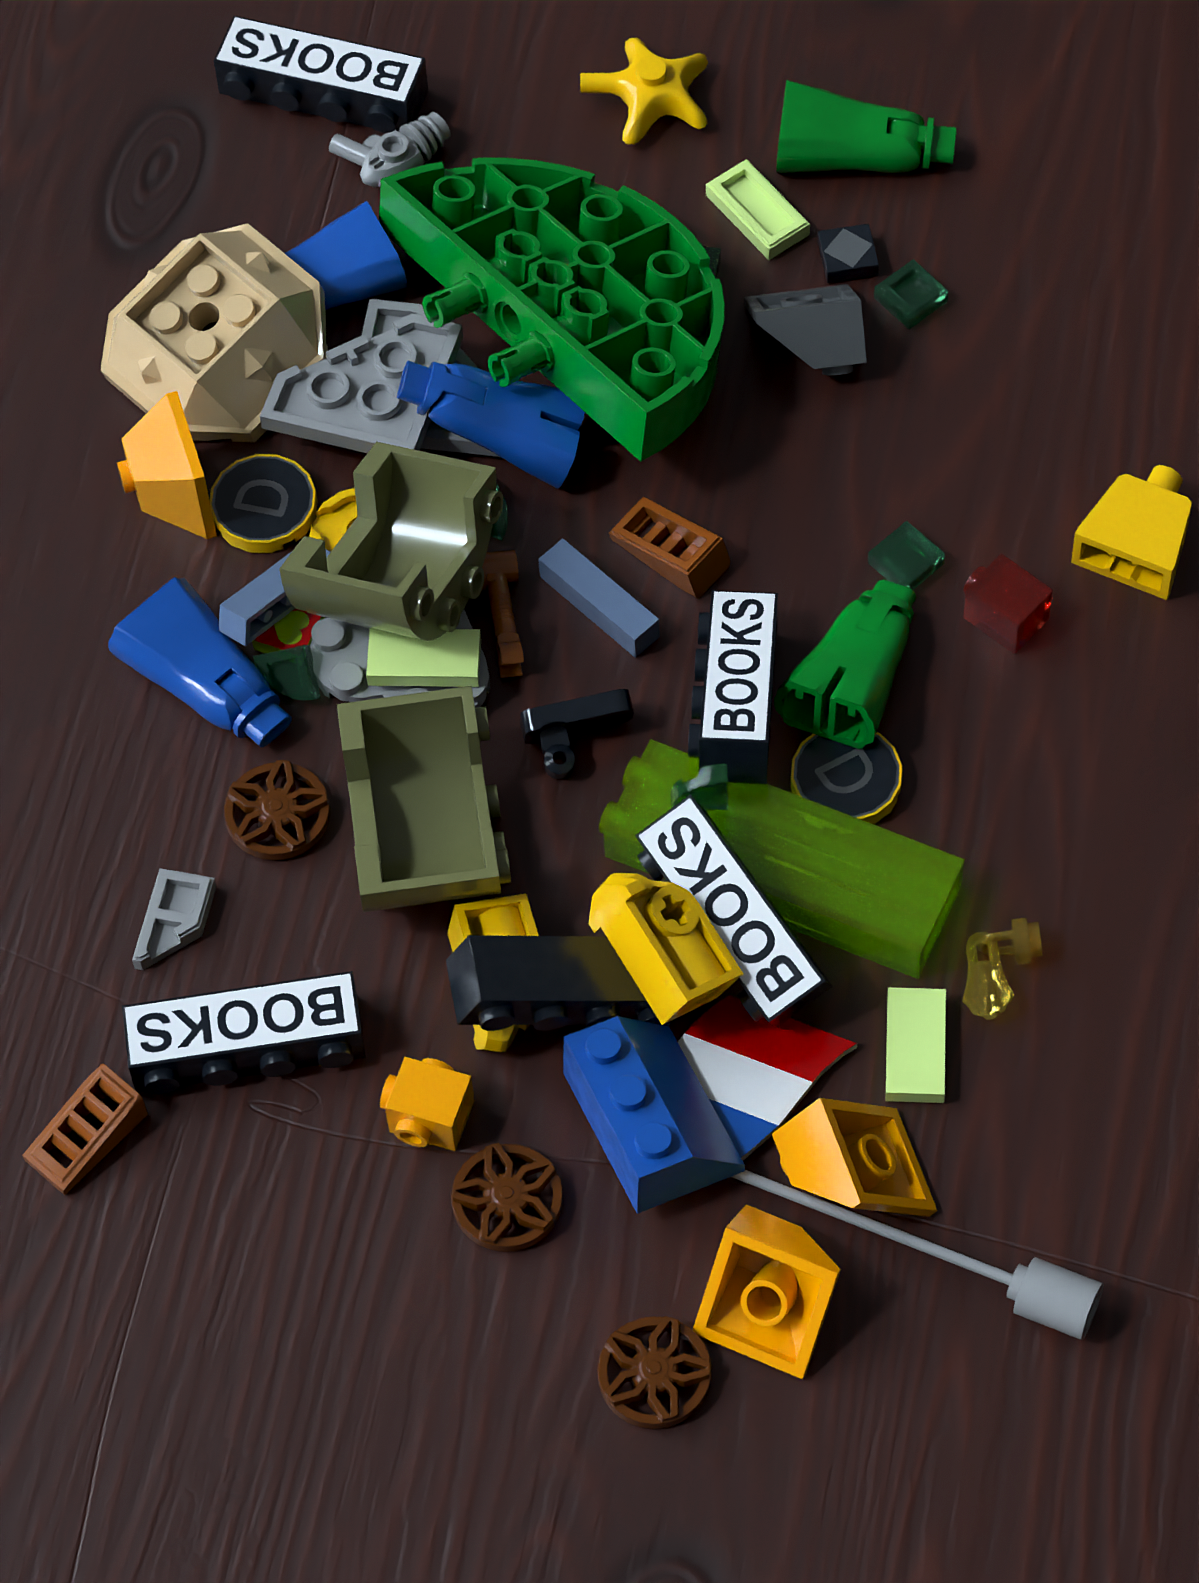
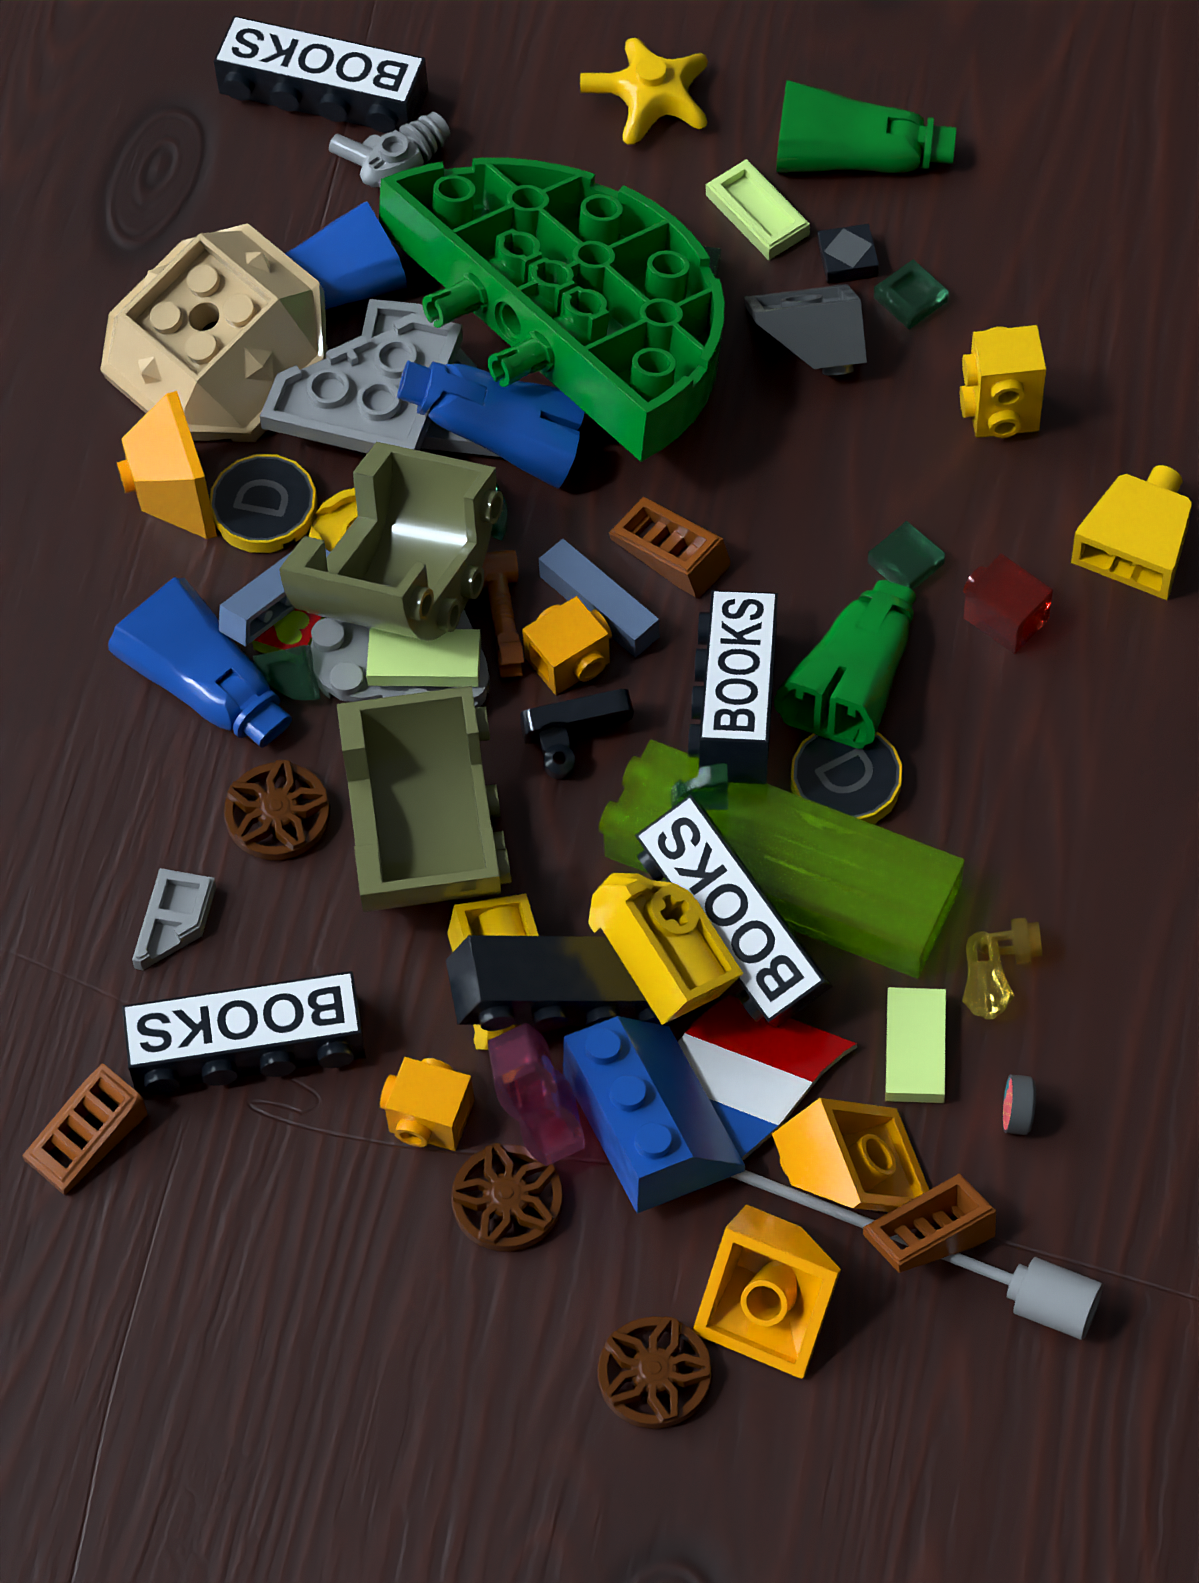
none -> clear pink brick [488,1023,584,1166]
none -> light orange brick [522,596,612,695]
none -> dark orange slope [863,1173,996,1273]
none -> yellow brick [960,325,1046,438]
none -> dark grey tile [1002,1074,1036,1135]

